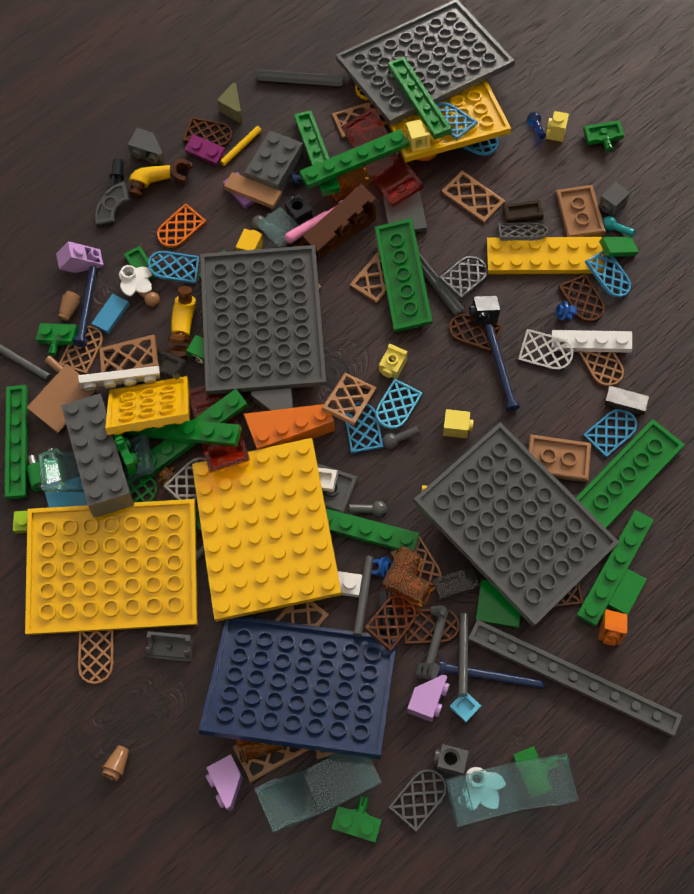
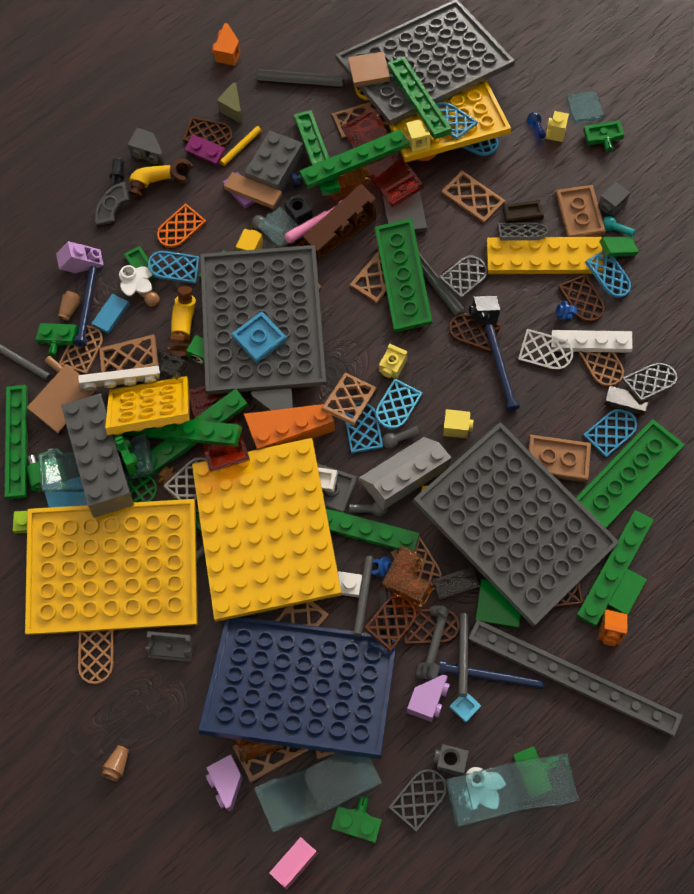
none -> orange slope [212,23,241,66]
none -> dark azure tile [231,311,287,364]
none -> bright pink panel [269,837,318,890]
none -> medium nougat tile [348,51,390,87]
none -> light grey slope [358,437,451,510]
none -> clear light blue piece [566,90,604,122]
none -> window [622,363,677,402]

